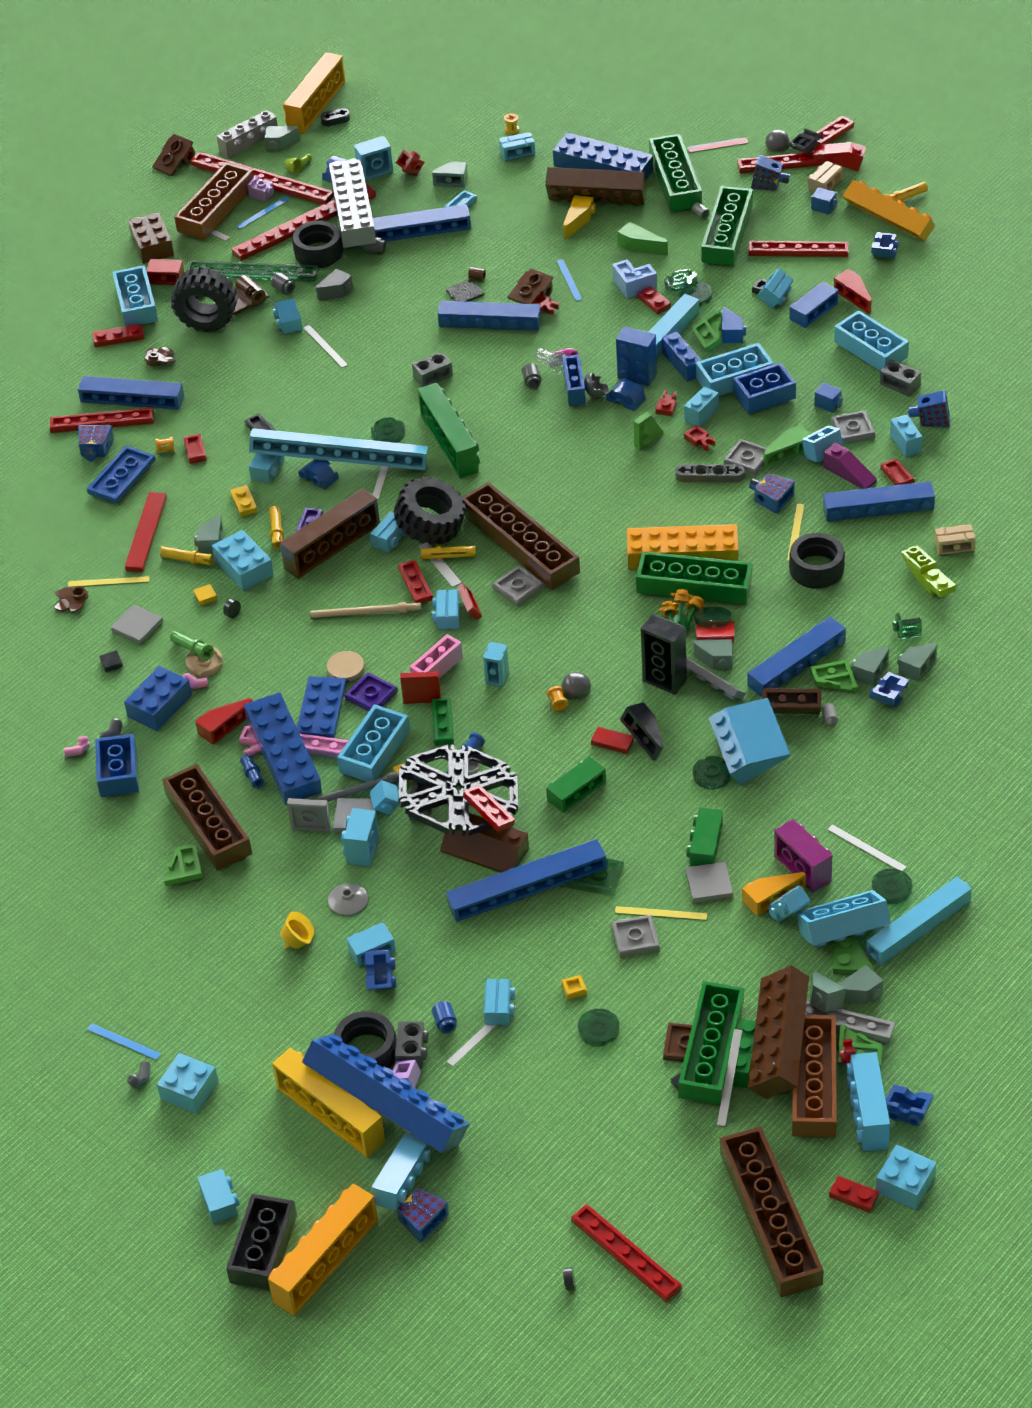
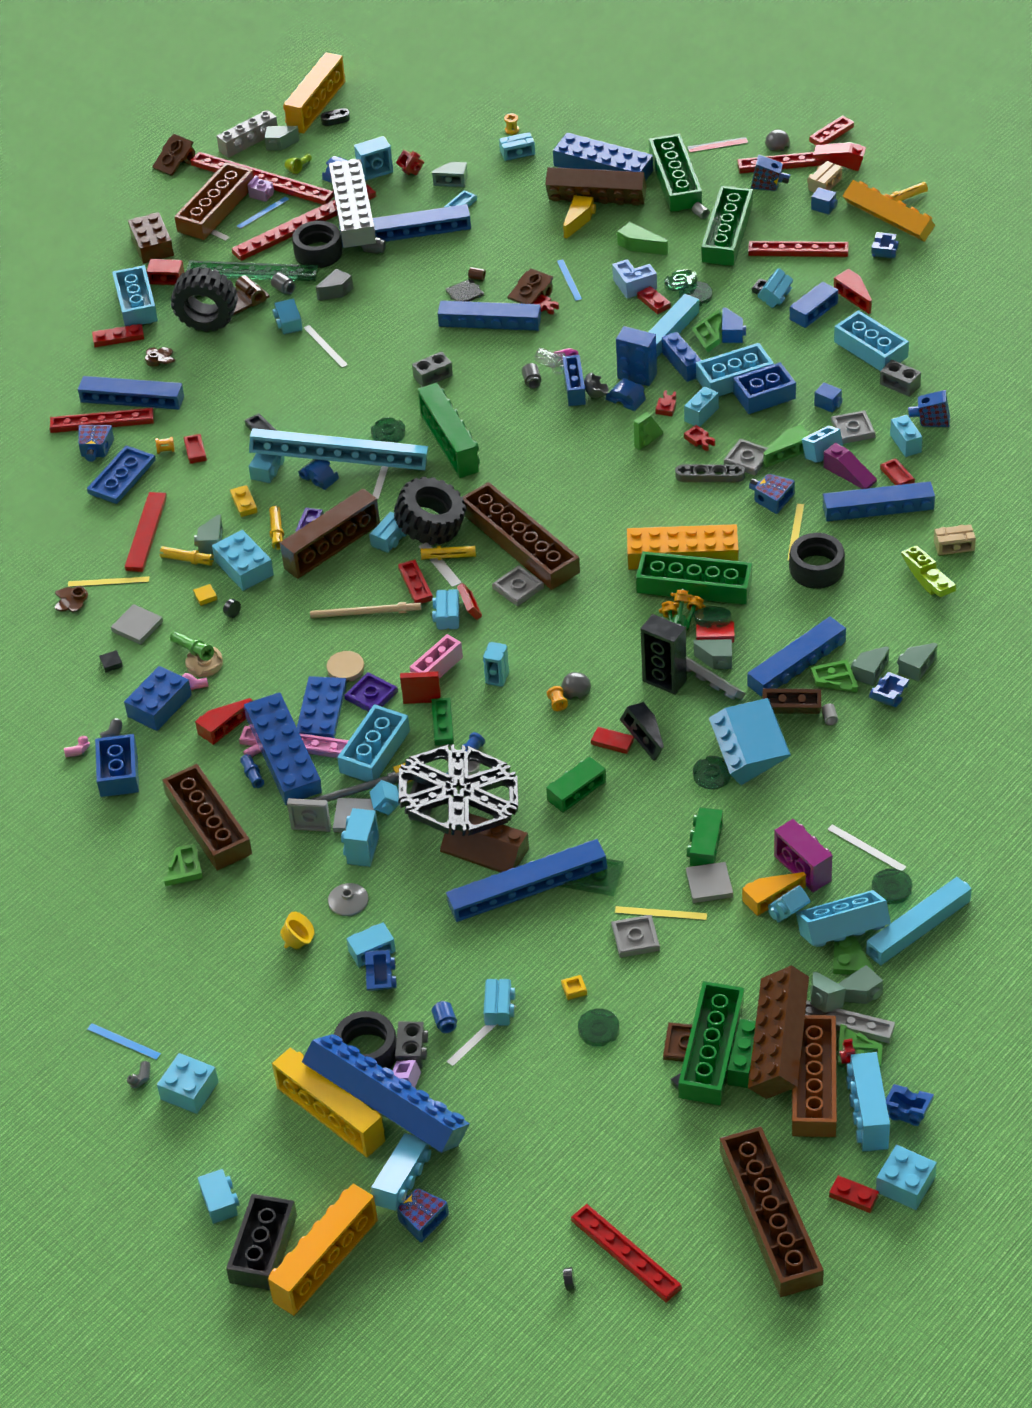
plate [463,784,515,832] -> none
white sticker [717,1029,742,1126] -> none
black plate [789,129,824,154] -> none
clear green bracket [892,613,922,639] -> none

